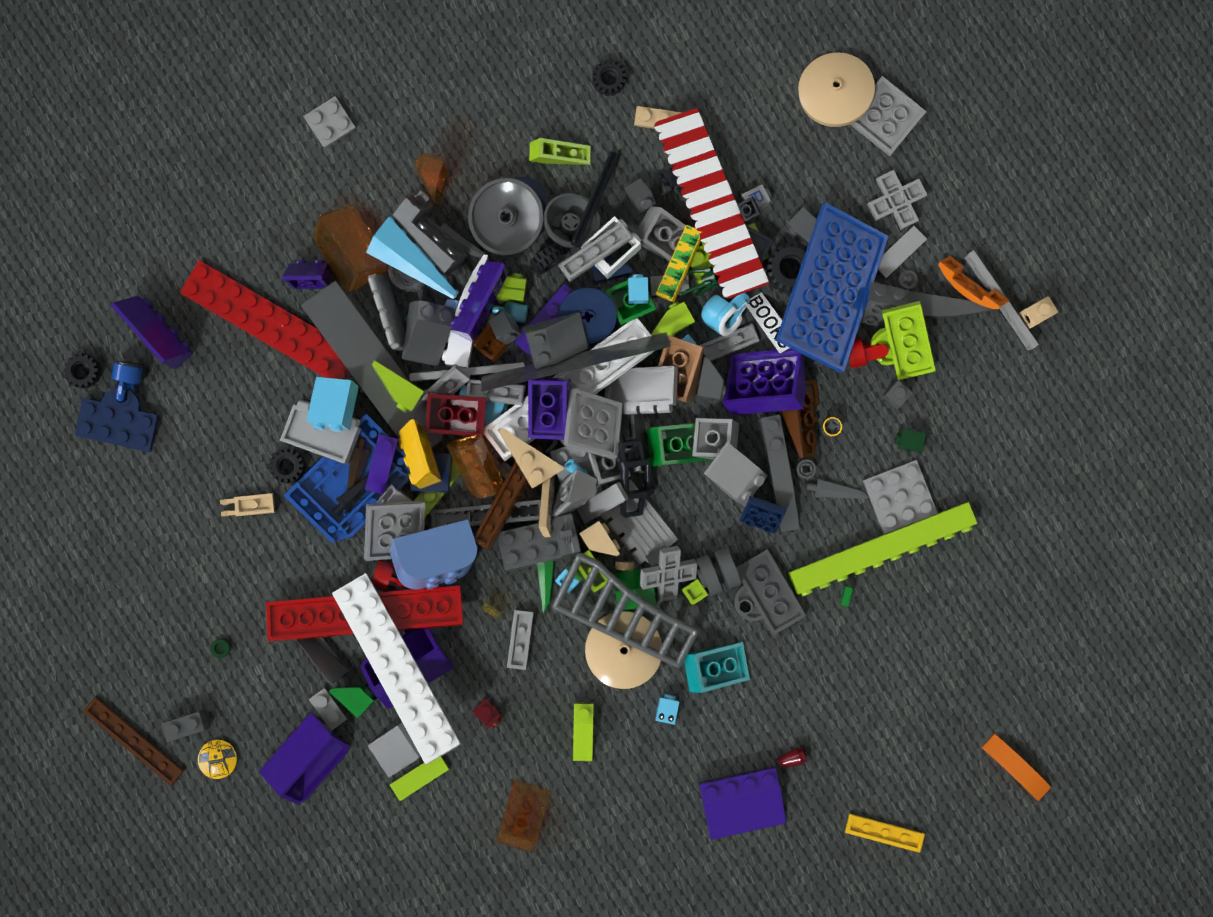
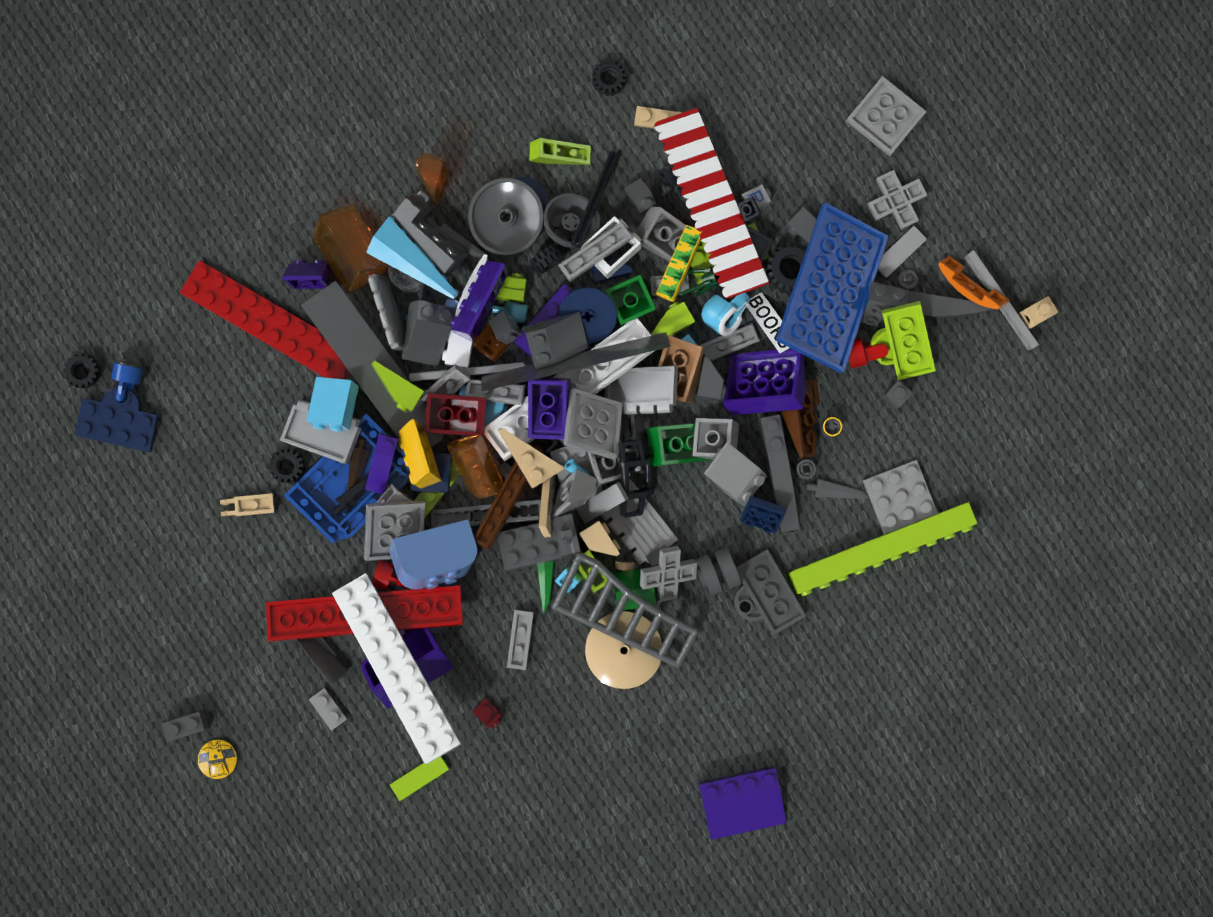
reddish brown tile [83,696,185,786] -> none
dark purple slope [111,296,193,370] -> none
dark green tile [211,639,231,658] -> none
dark purple windscreen [259,713,349,804] -> none
light grey plate [303,96,356,149] -> none
green slope [329,685,378,718] -> none
slope [367,722,421,778] -> none
clear yellow tile [481,602,502,618] -> none
clear orange slope [495,781,551,853] -> none
lime slope [573,702,594,761] -> none
medium azure brick [628,274,648,304] -> none
medium azure brick [655,694,679,725] -> none
lime plate [681,579,708,606] -> none
teal slope [684,642,750,693] -> none
dark red cone [777,747,807,768] -> none
tan dish [798,53,875,127] -> none
green tile [839,586,853,607] -> none
yellow tile [845,813,925,853] -> none
dark green brick [895,429,926,453] -> none
orange slope [981,734,1051,801] -> none

